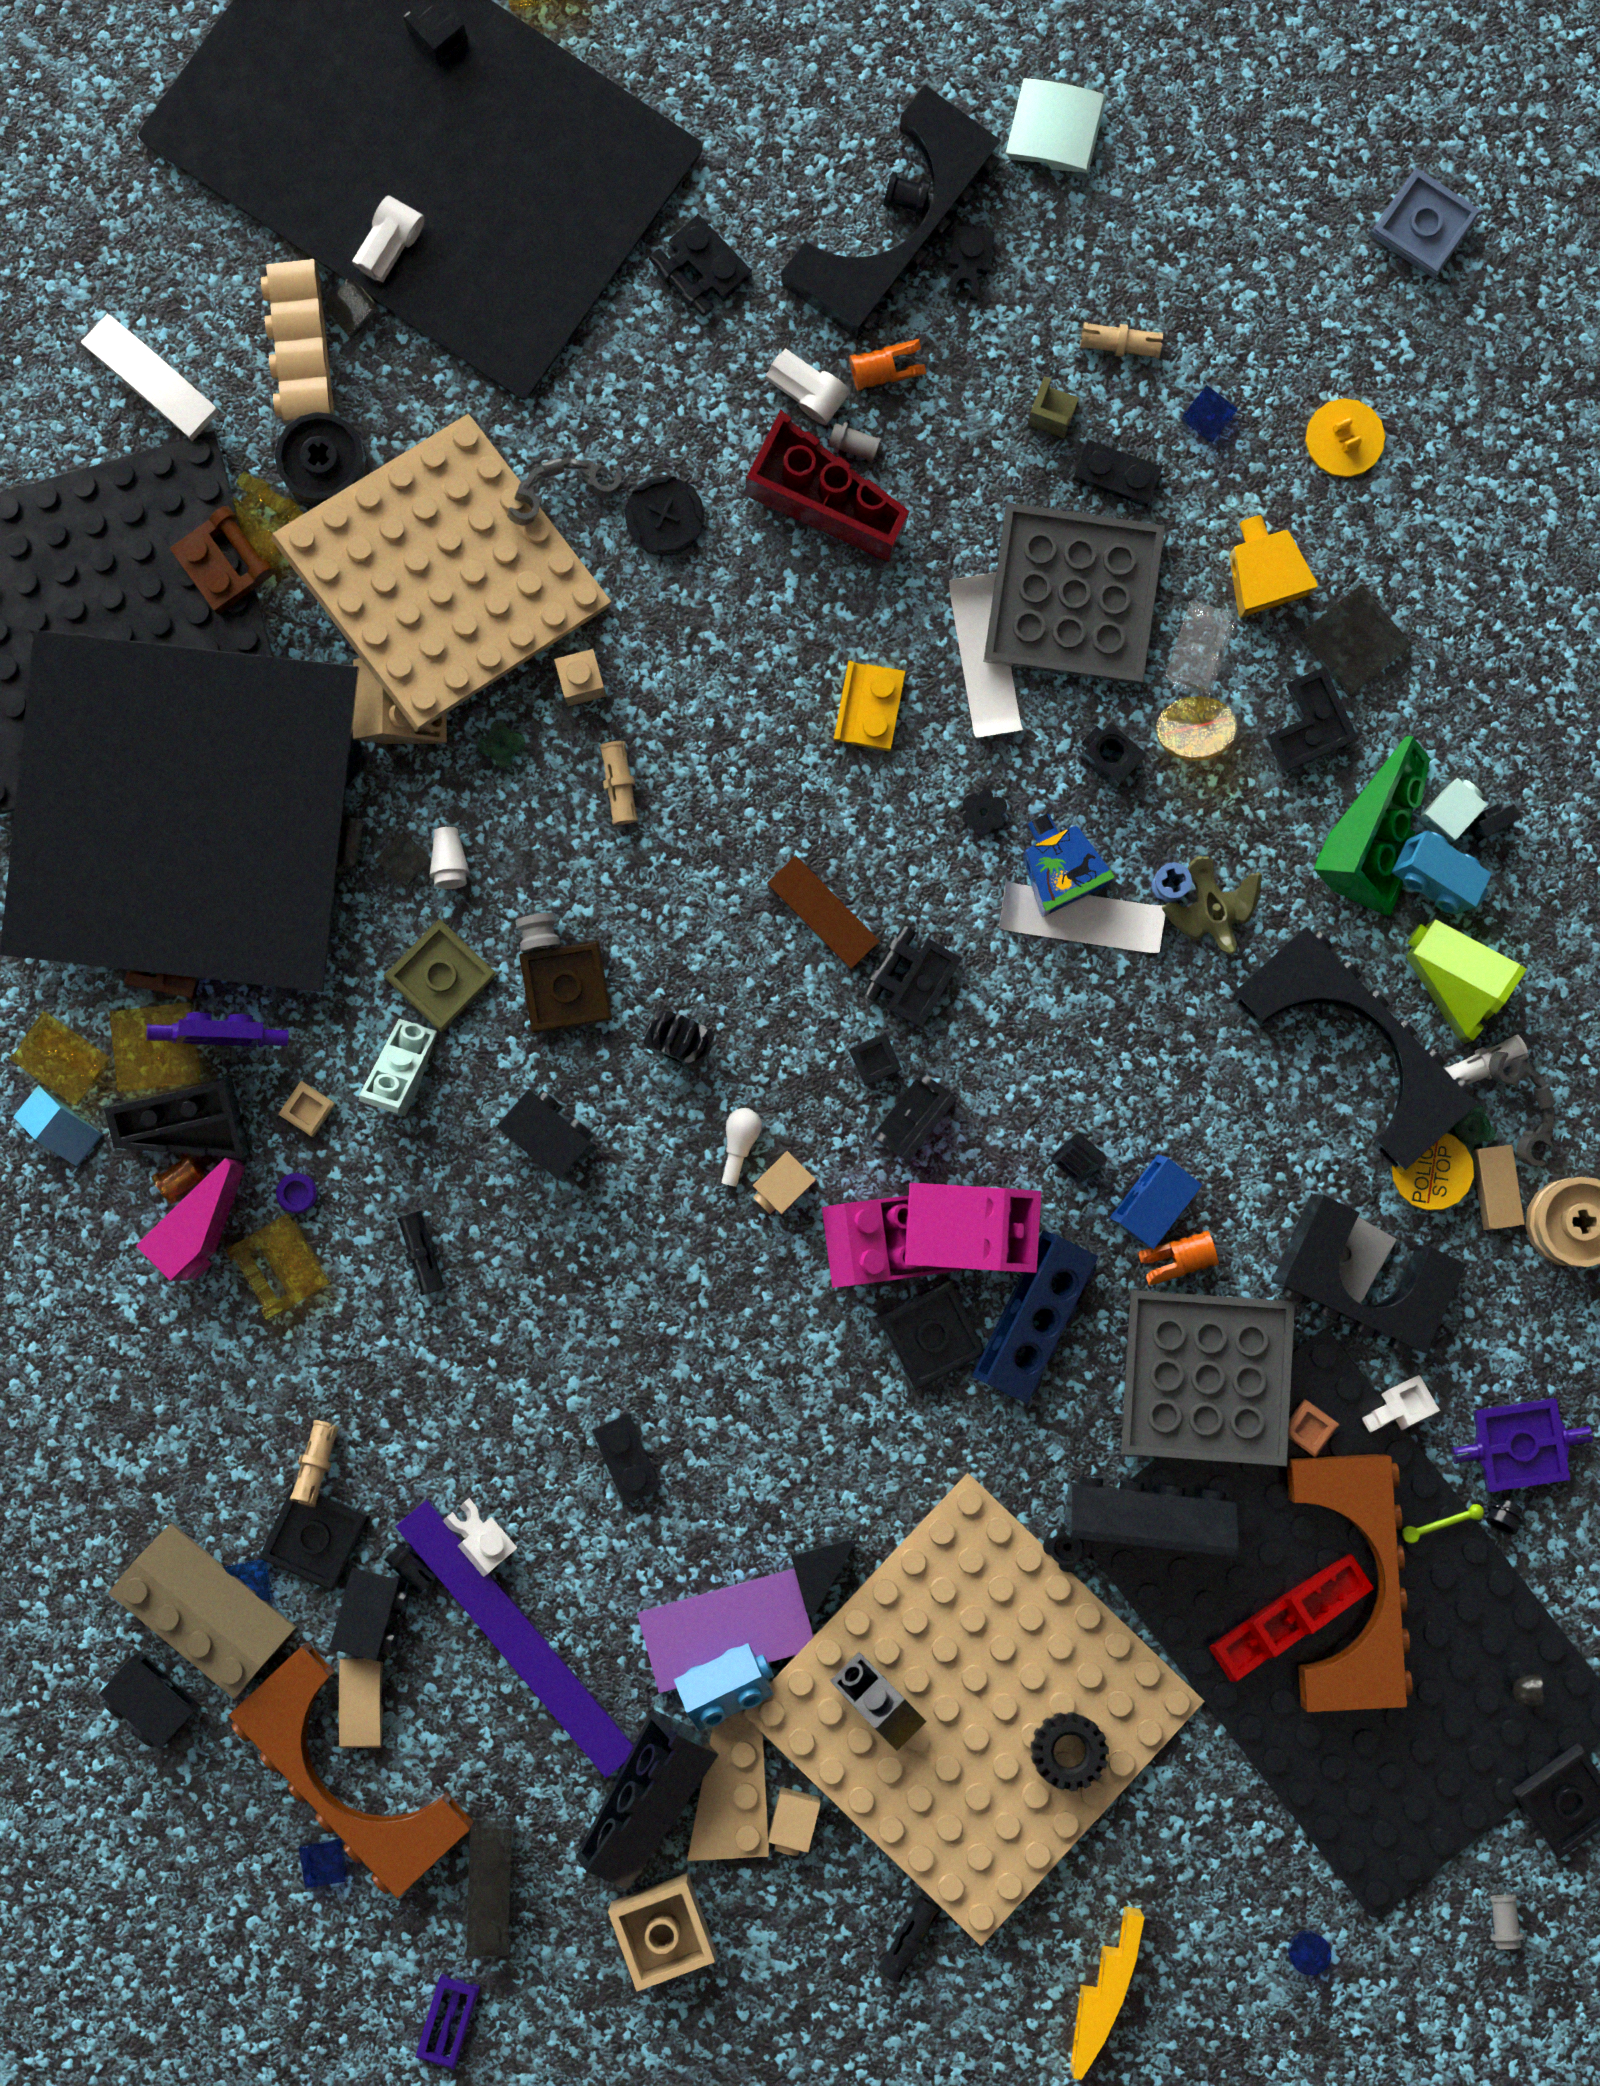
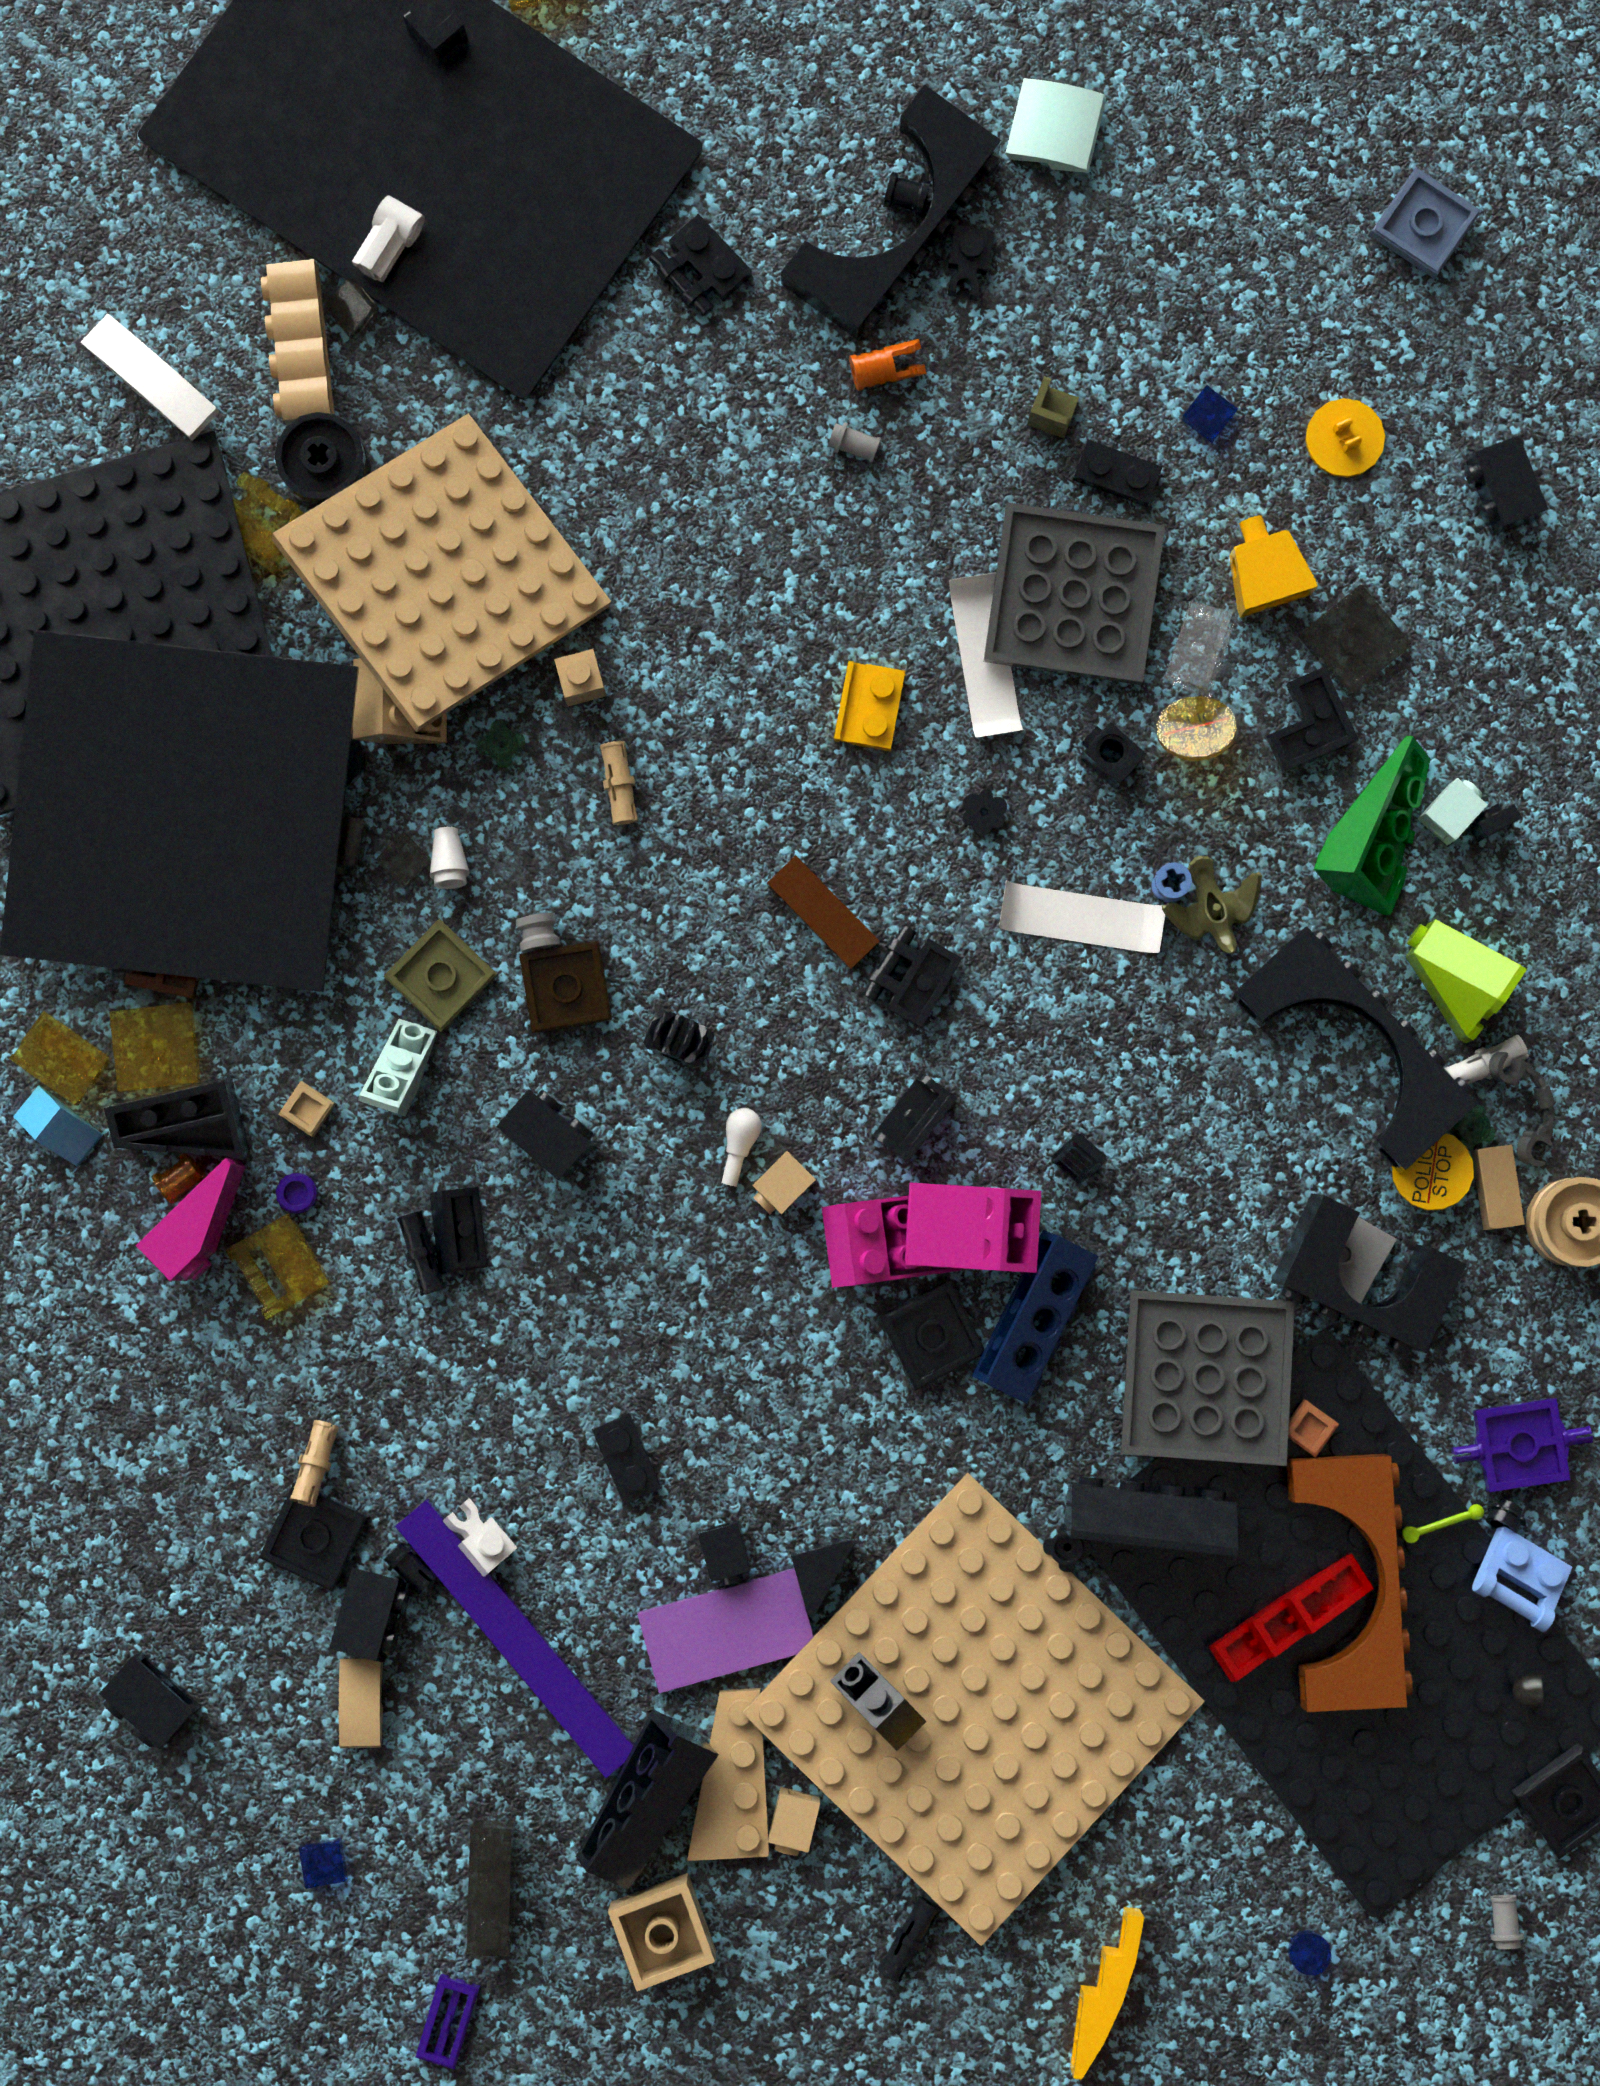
dark tan slope [108,1523,297,1699] -> none
dark purple plate [146,1012,289,1047] -> none
reddish brown plate [169,506,275,615] -> none
clear blue tile [223,1559,273,1601] -> none
dark orange arch [228,1642,474,1898] -> none
dark grey piece [507,457,621,526] -> none
black tile [624,475,704,556] -> none
brick [674,1643,774,1731] -> none
dark red wedge [745,409,909,562] -> none
white piece [766,348,850,425] -> none
black plate [848,1032,902,1086] -> none
blue torso [1023,814,1115,918] -> none
black tyre [1030,1712,1109,1791] -> none
tan pin [1080,322,1163,359] -> none
blue hinge [1109,1154,1202,1250] -> none
orange hinge [1138,1230,1219,1286] -> none
white plate [1362,1375,1440,1433] -> none
dark azure brick [1391,830,1492,915] -> none
none -> black slope [430,1187,488,1273]
none -> black brick [698,1520,751,1586]
none -> black brick [1465,435,1548,535]
none -> light blue plate [1472,1526,1572,1632]

